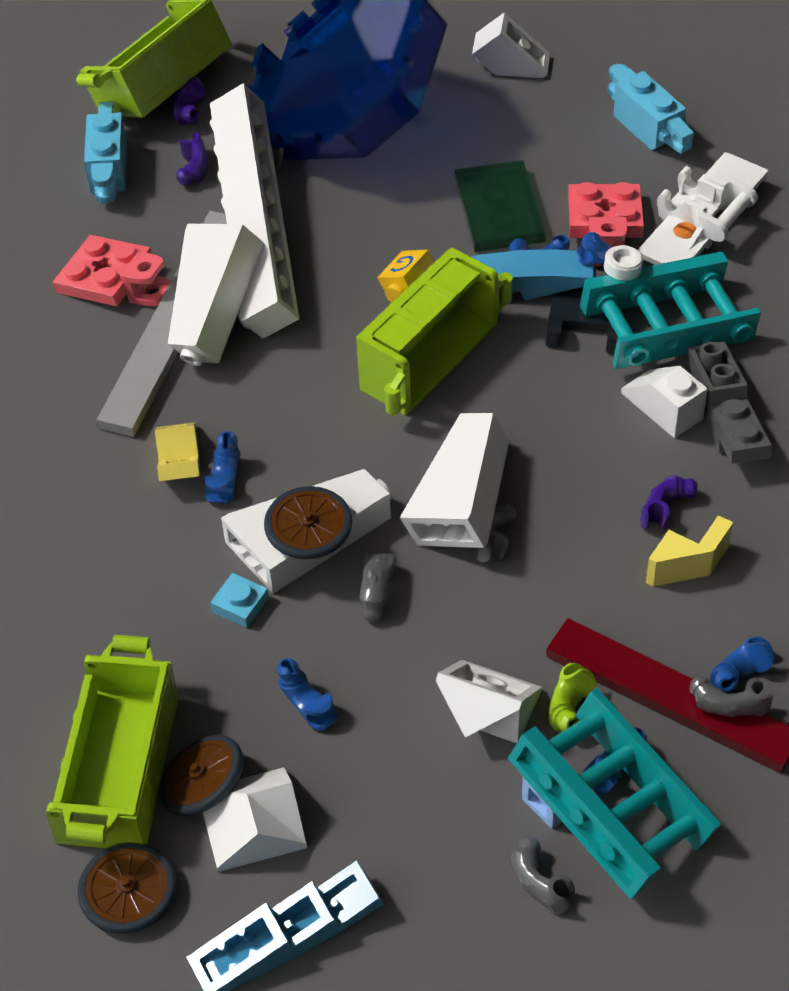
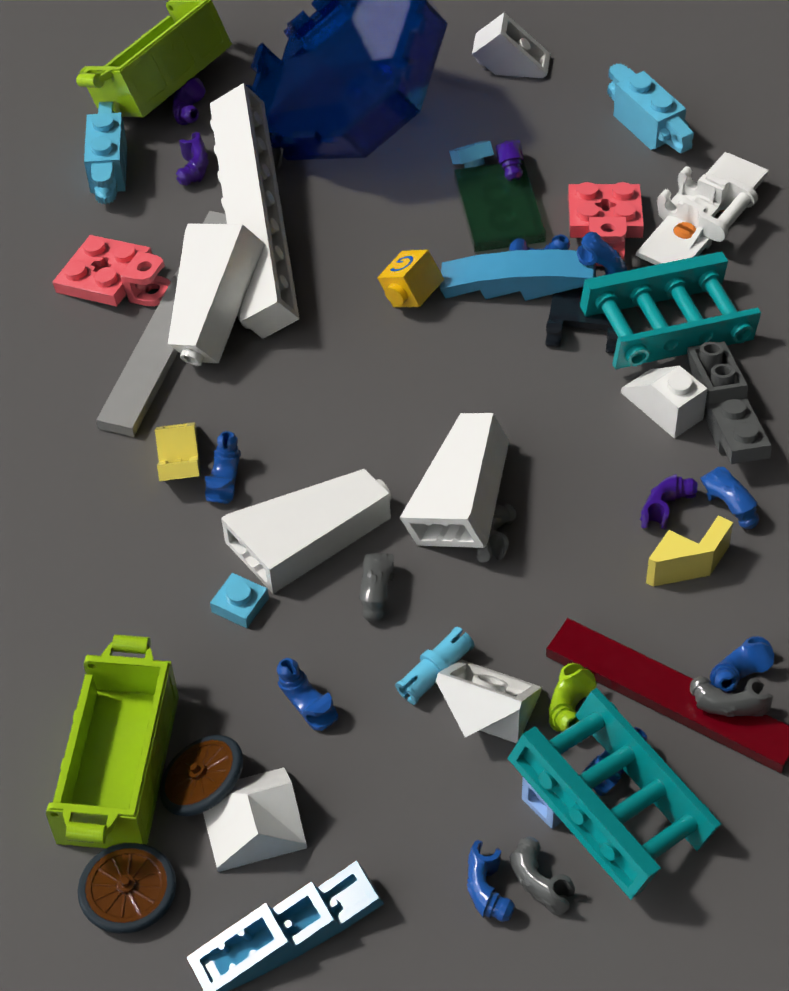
reddish brown wheel [264,486,353,559] -> none
lime container [356,247,513,415] -> none
white tile [604,245,643,281] -> none
none -> medium azure pin [395,627,475,705]
none -> medium azure plate [449,141,494,169]
none -> blue piece [467,840,515,922]
none -> dark purple piece [496,140,524,182]
none -> blue piece [700,467,759,529]

